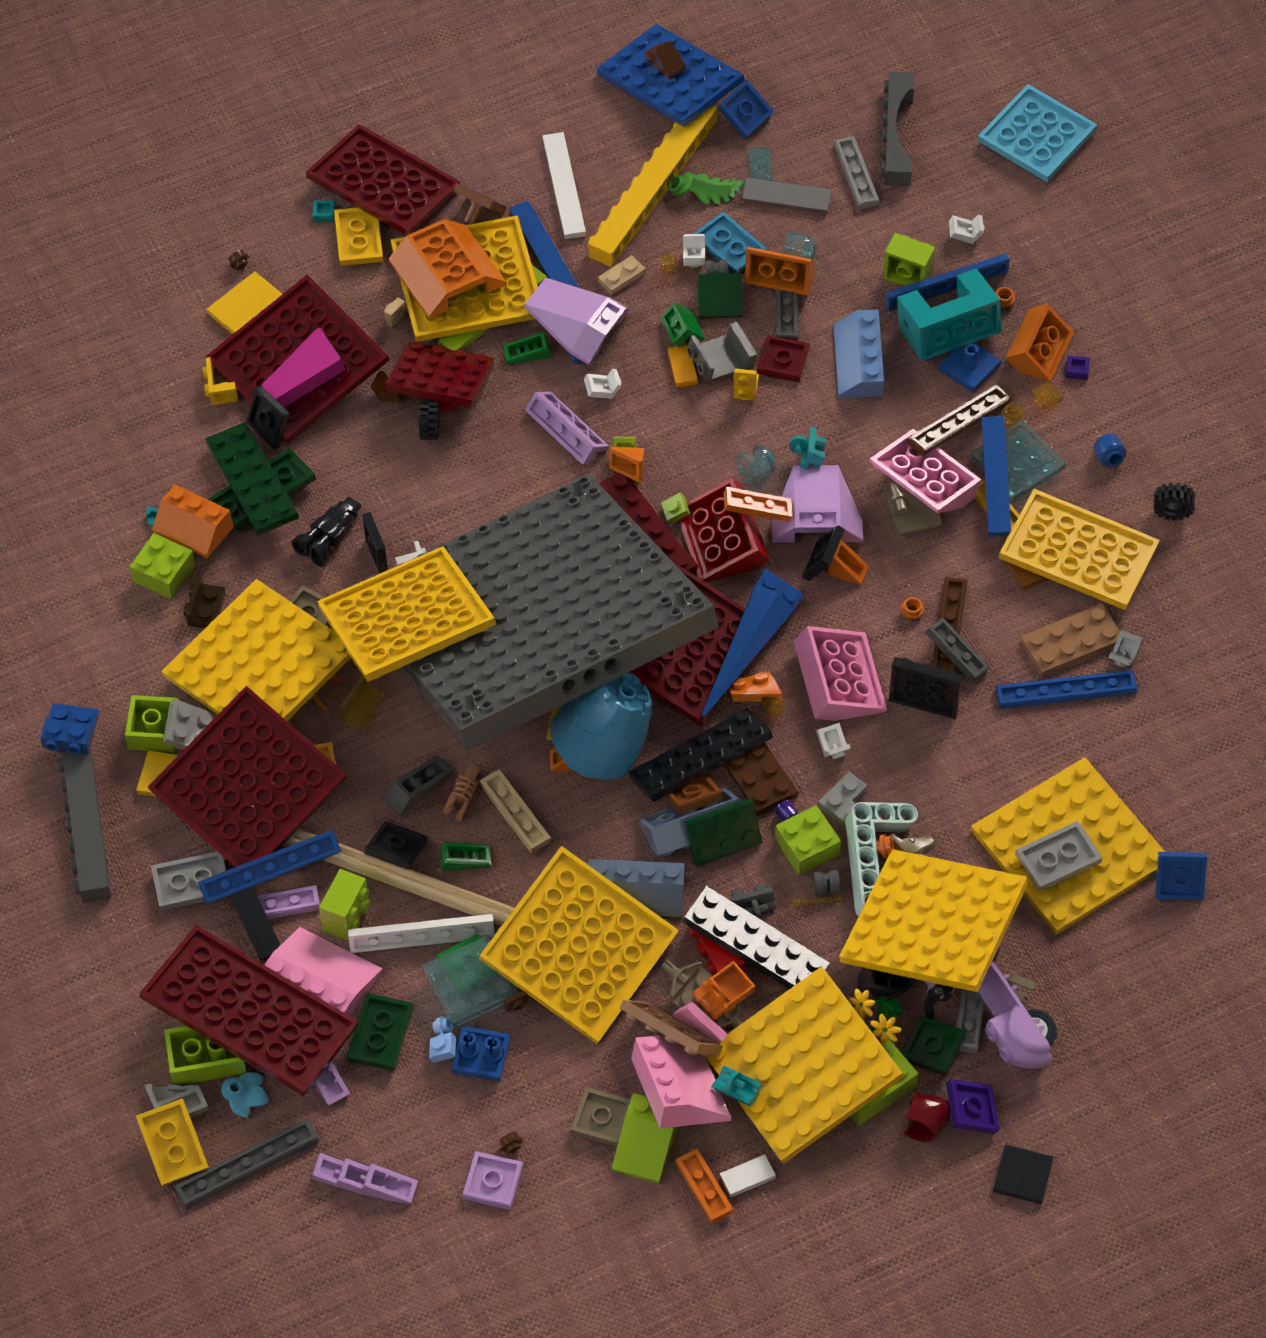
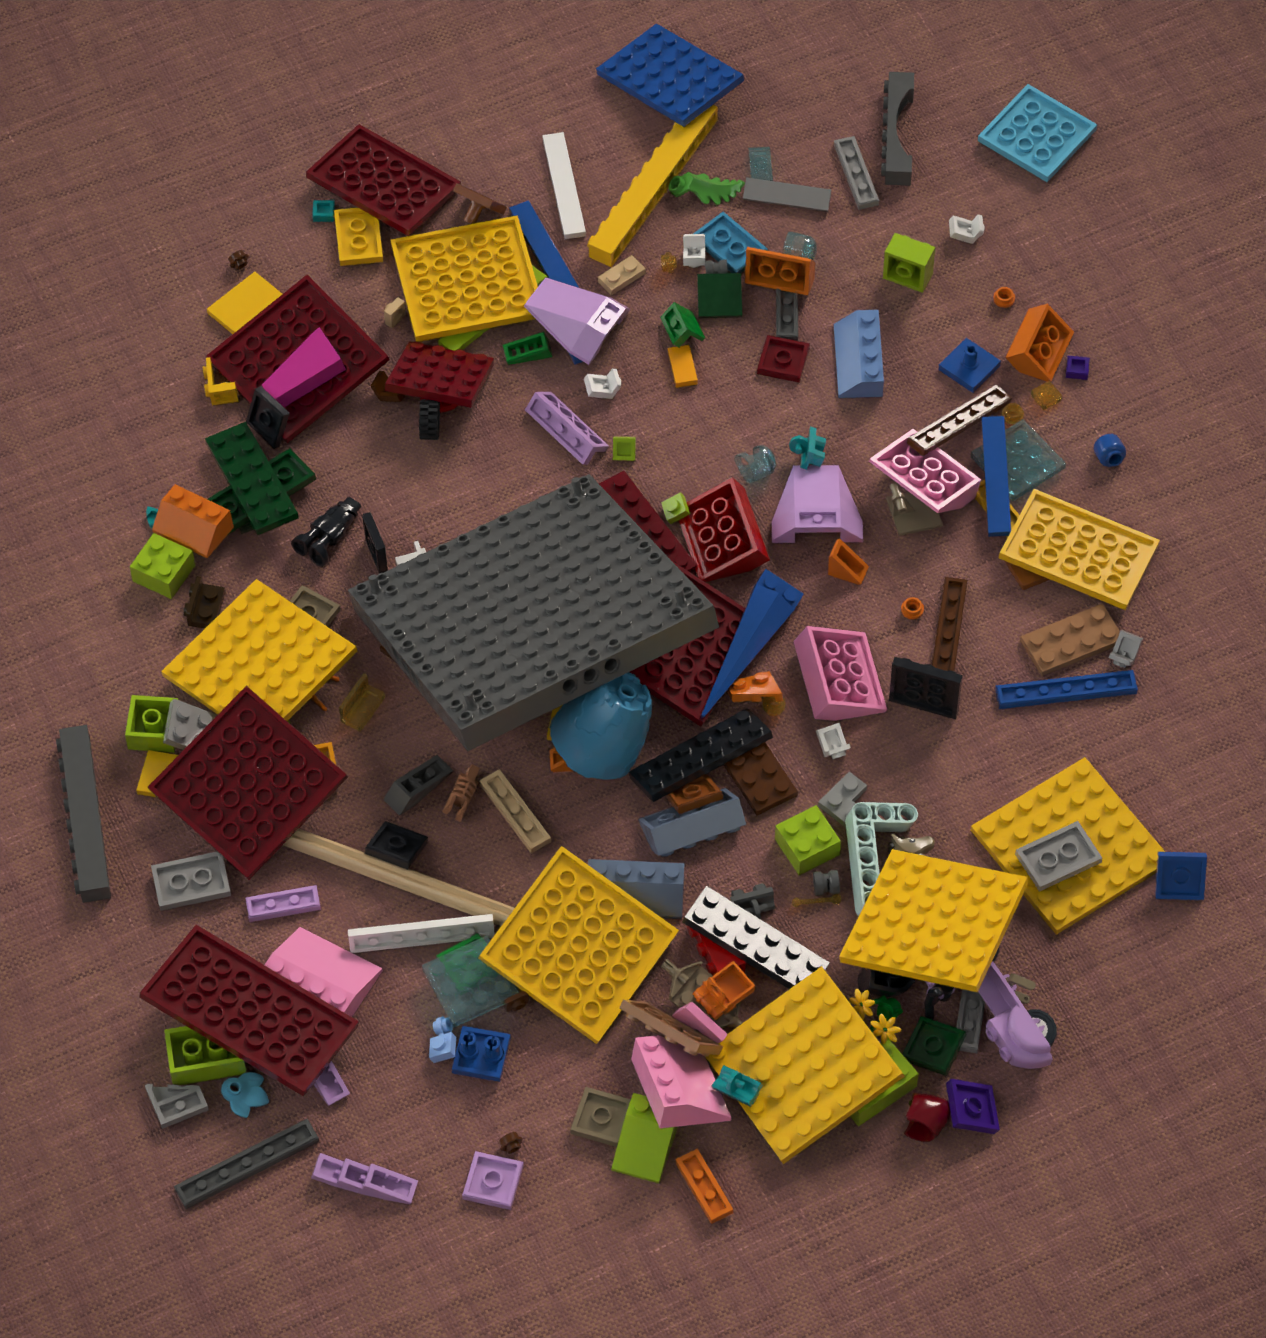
blue plate [40,703,99,754] -> none
yellow plate [136,1098,209,1187] -> none
blue tile [198,829,341,905] -> none
black tile [231,886,280,961] -> none
yellow plate [317,546,496,682] -> none
lime brick [319,869,371,941] -> none
dark green plate [347,993,414,1071] -> none
orange slope [389,219,507,319] -> none
green slope [439,842,491,871] -> none
orange slope [609,447,644,482] -> none
reddish brown slope [644,41,687,79] -> none
dark green plate [684,798,763,867] -> none
dark grey panel [687,322,757,383] -> none
blue plate [716,79,774,139] -> none
white tile [720,1155,776,1198] -> none
orange plate [724,487,792,522] -> none
yellow bracket [733,369,759,401] -> none
dark purple hose [775,800,799,822] -> none
black tile [802,525,845,581] -> none
orange plate [876,834,895,859] -> none
blue tile [885,253,1010,311] -> none
teal piece [897,268,1001,361] -> none
dark grey tile [925,618,990,683] -> none
black tile [993,1144,1054,1205] -> none
black tyre [1153,483,1195,521] -> none

